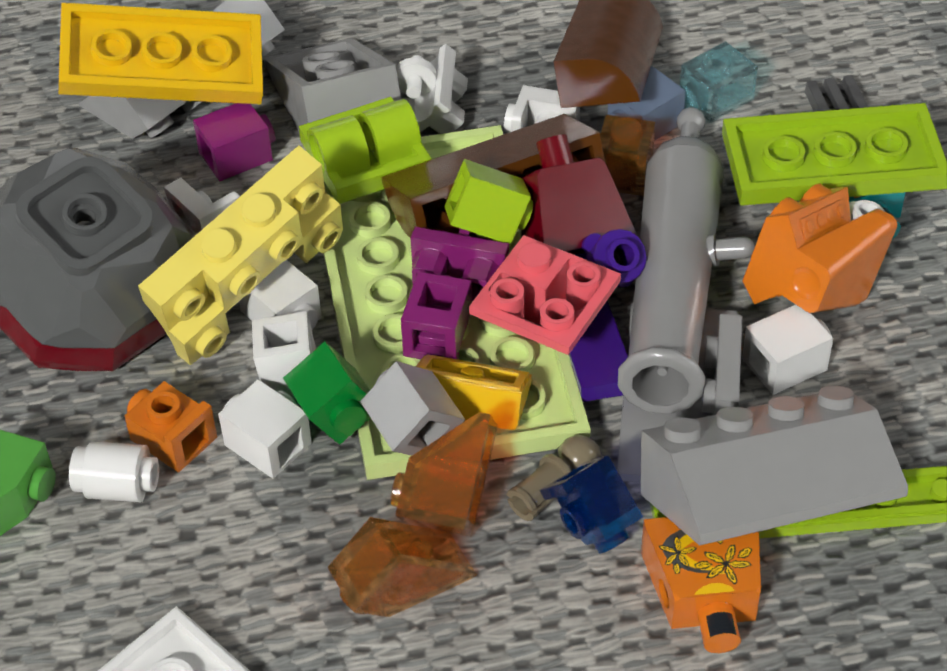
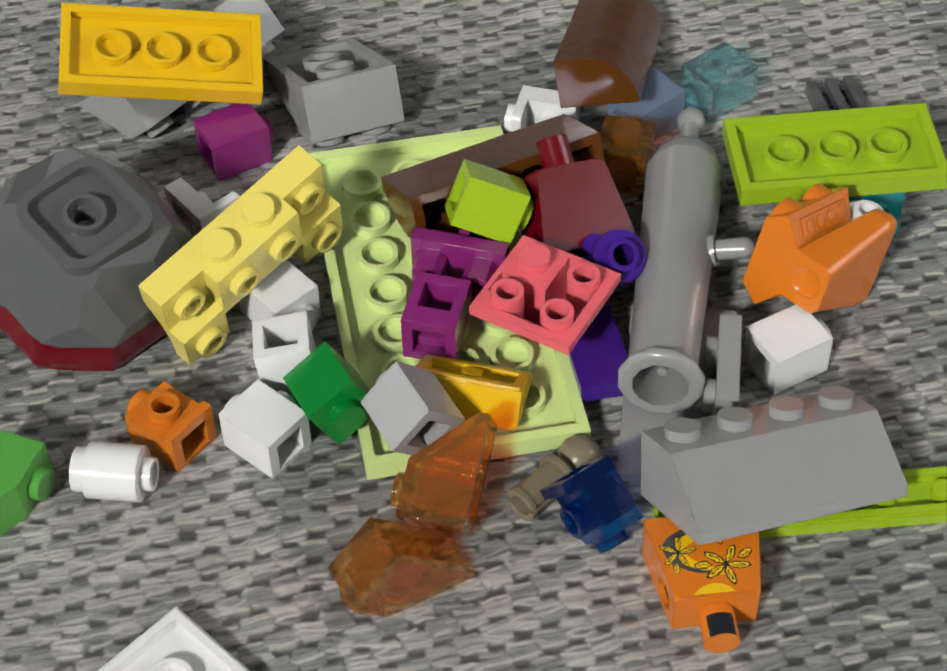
lime plate [299,96,432,204] -> none
white hips [396,44,468,134] -> none

